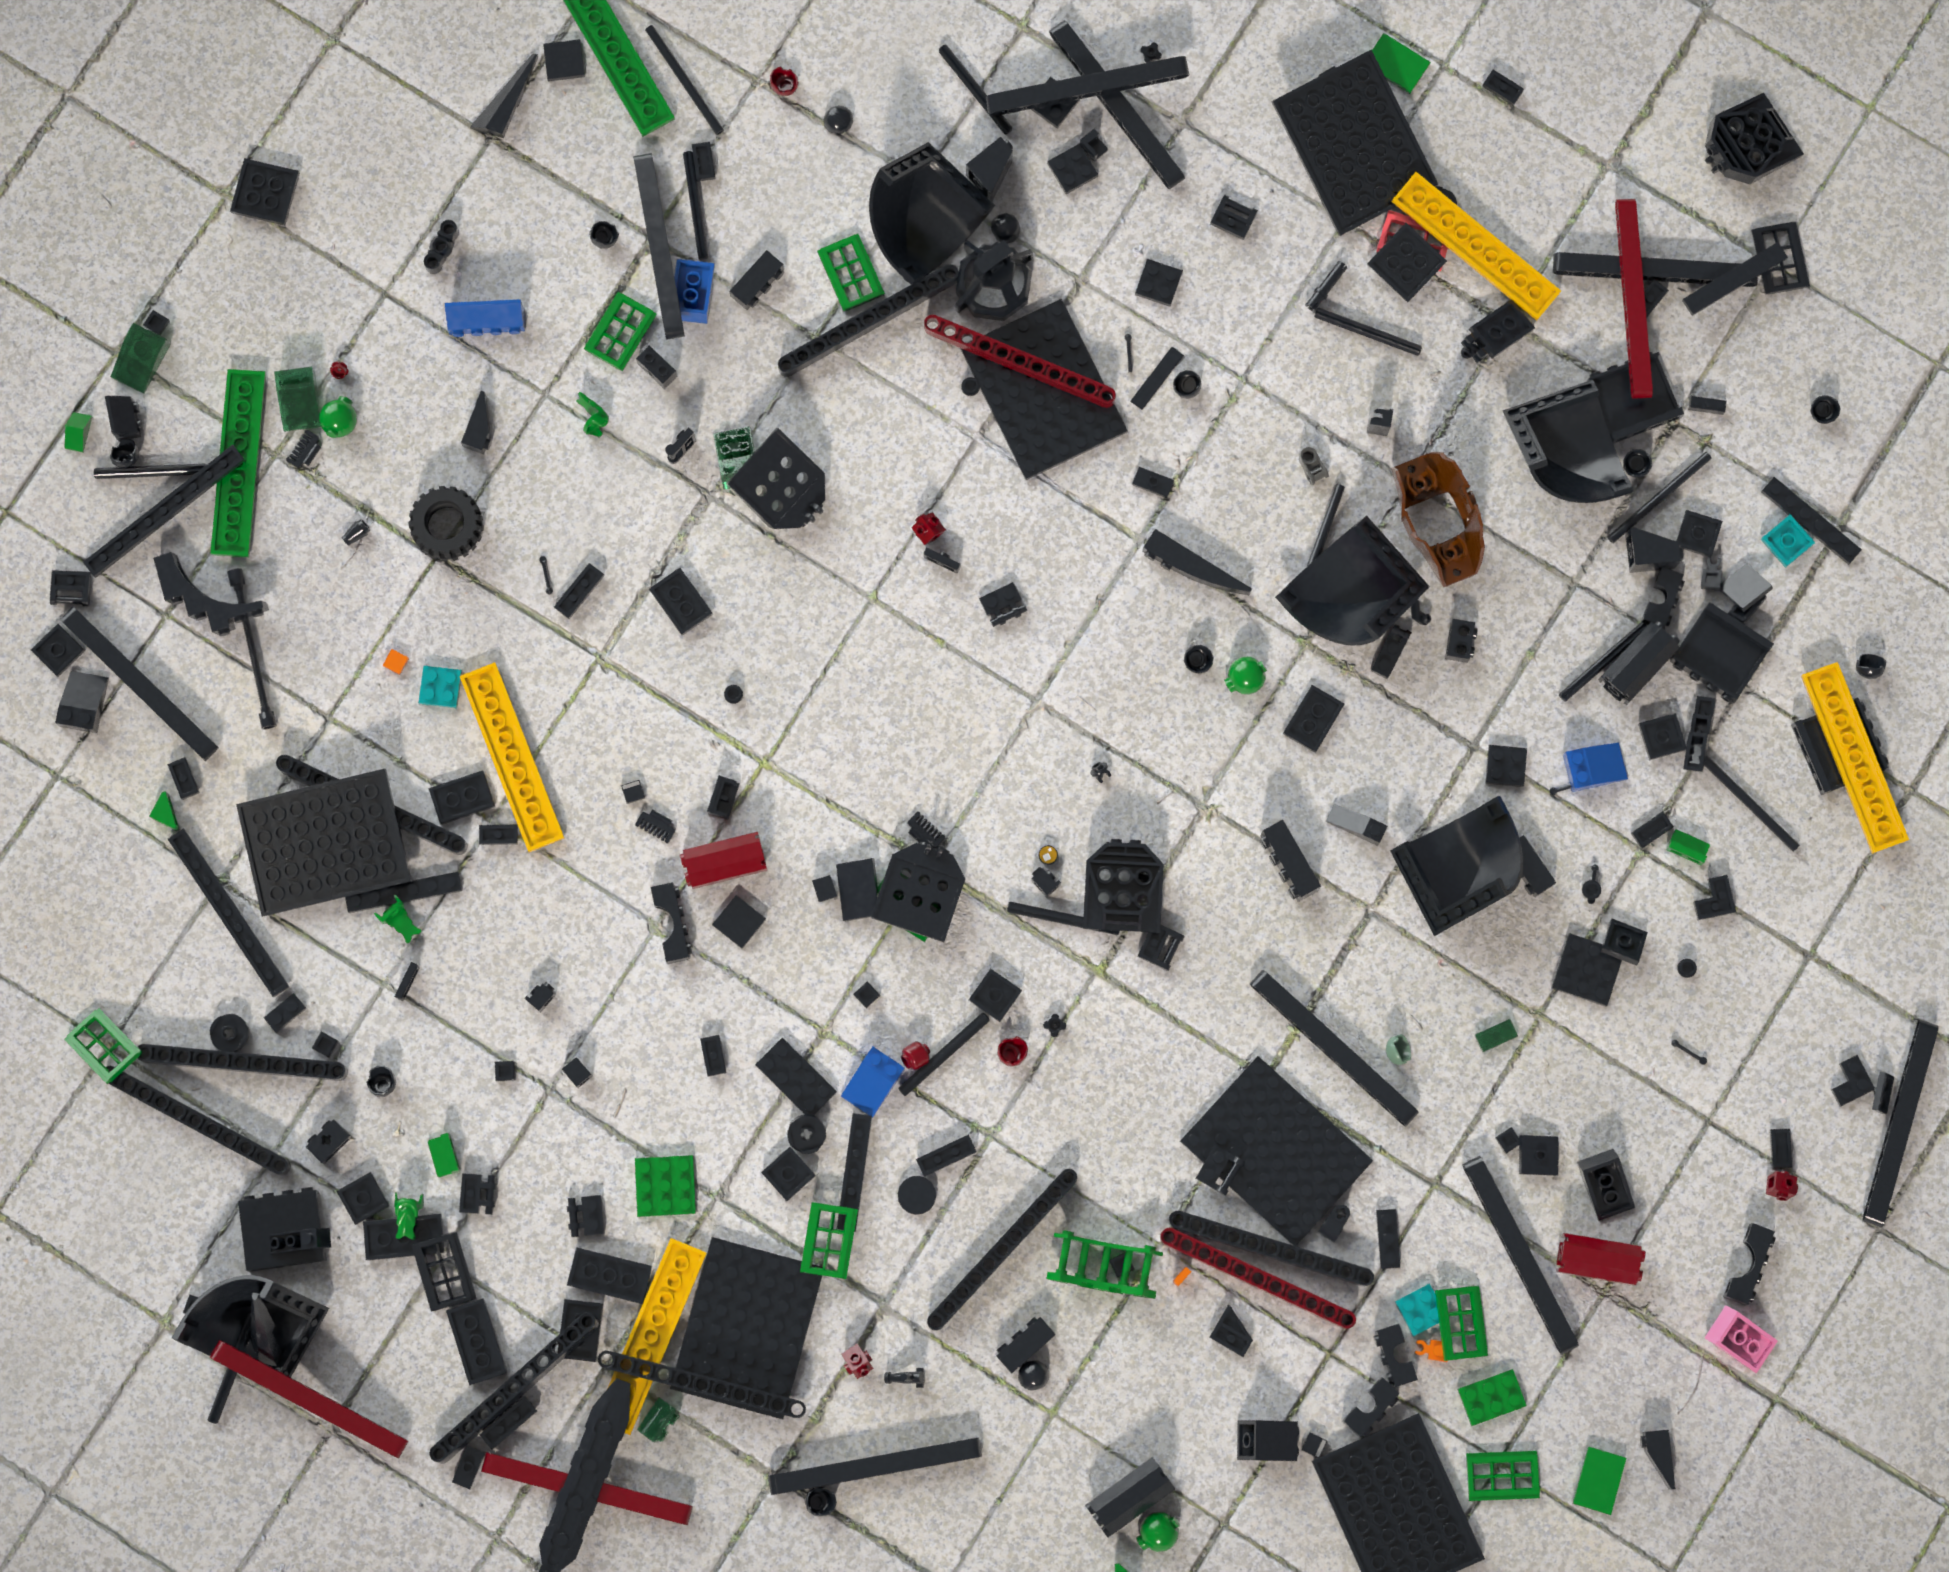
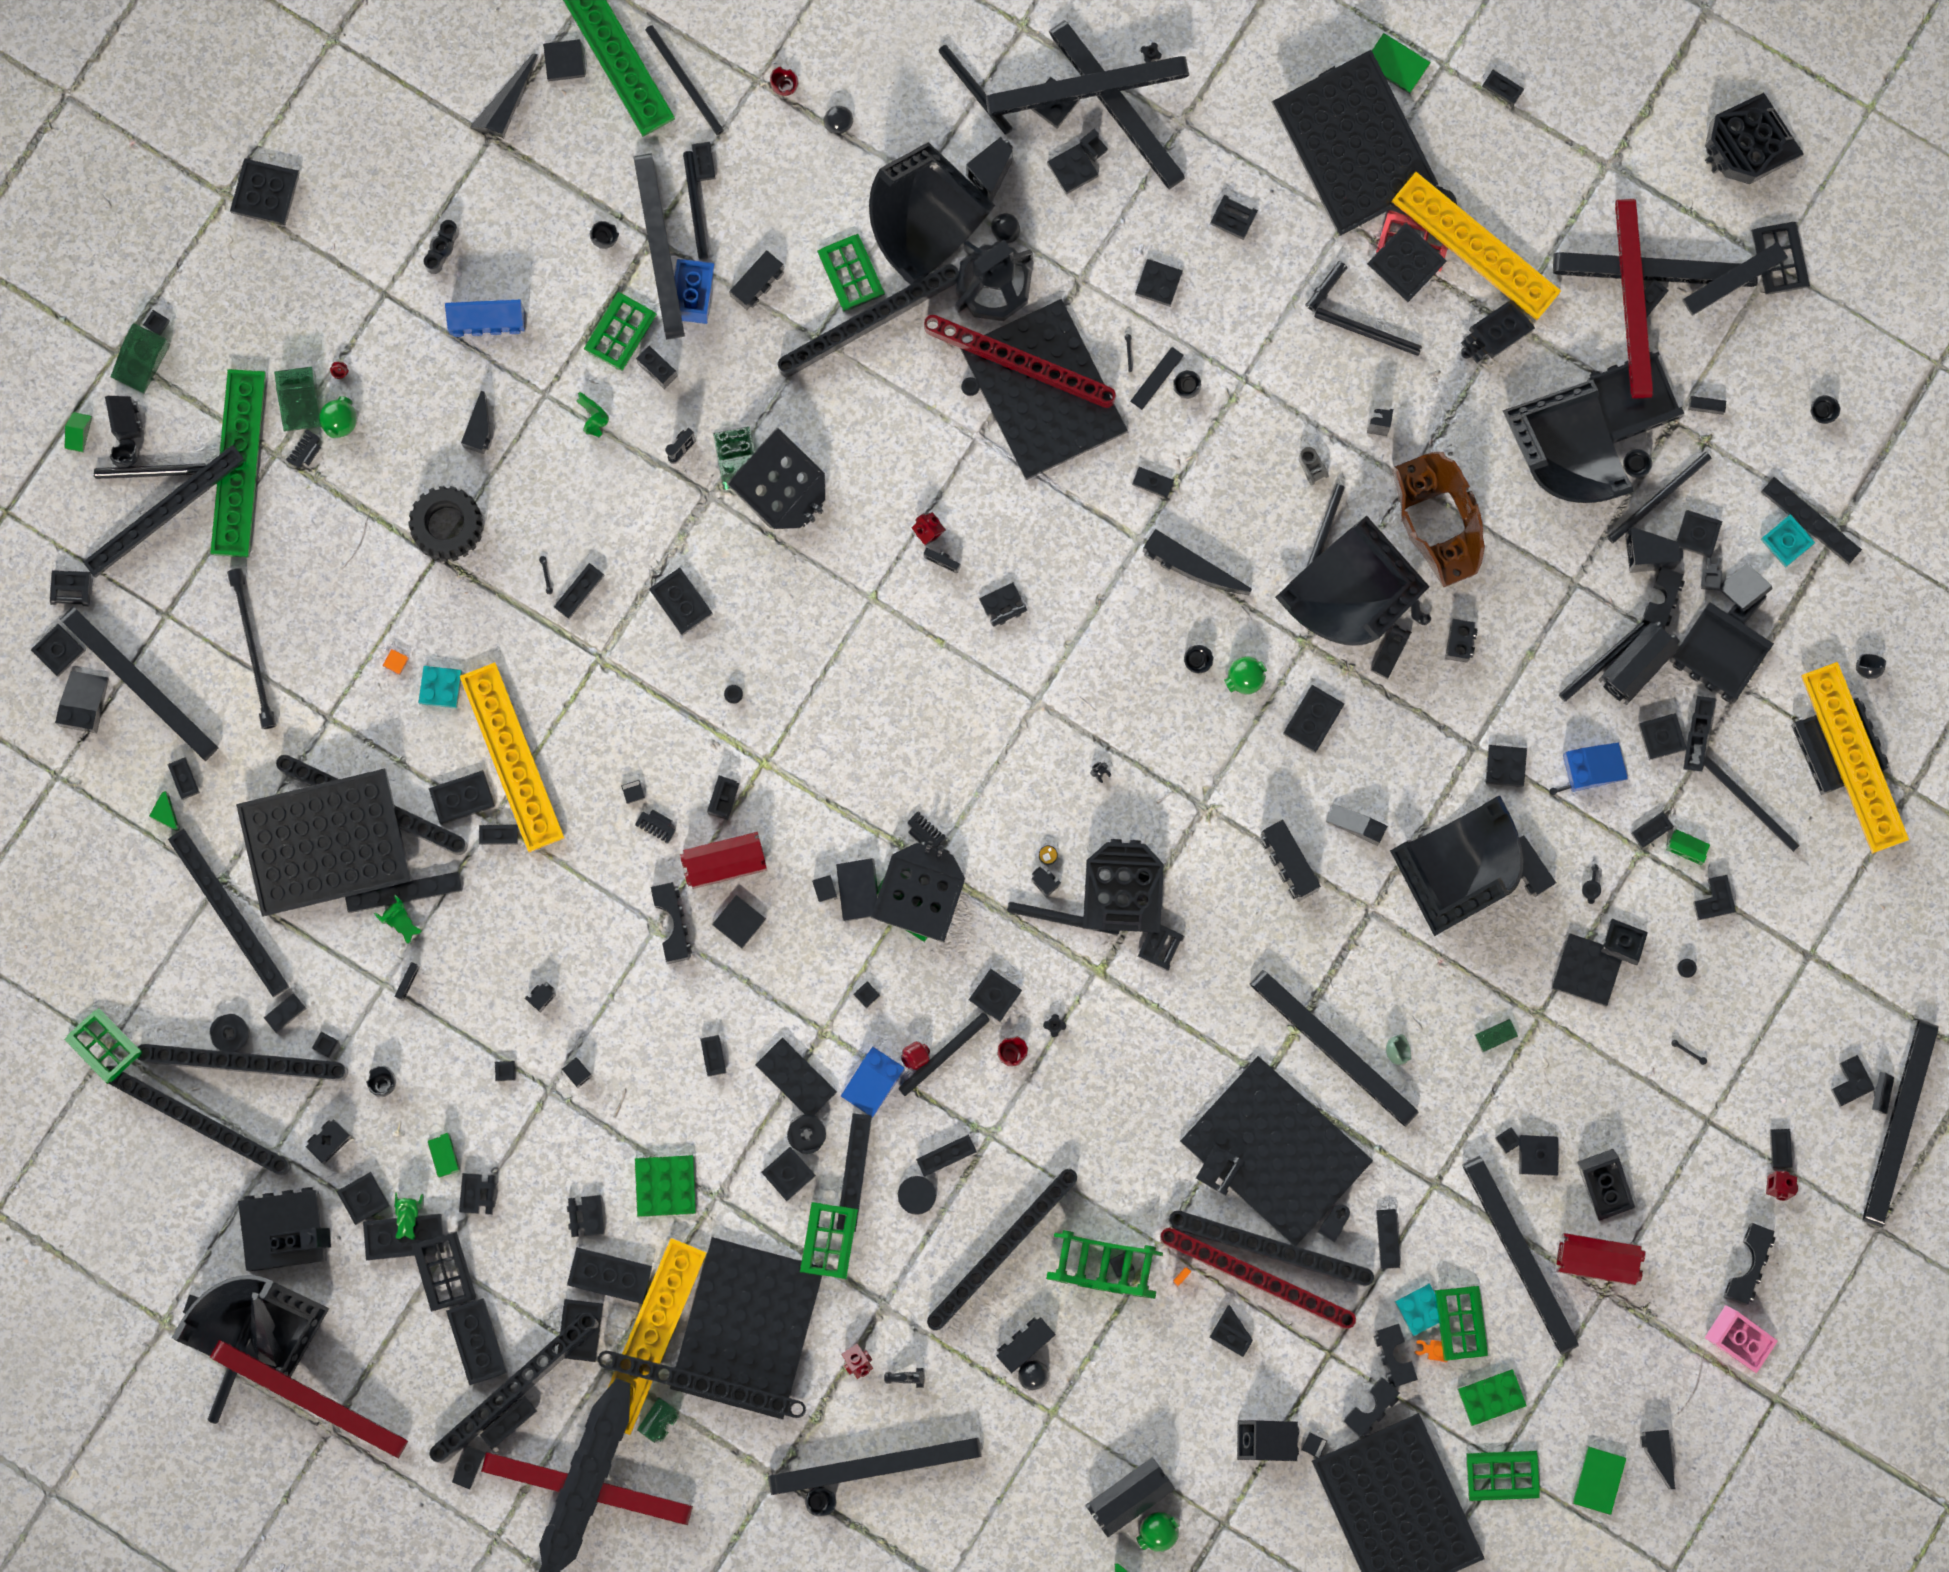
black arch [153,552,269,636] -> none
black cone [342,519,371,546] -> none

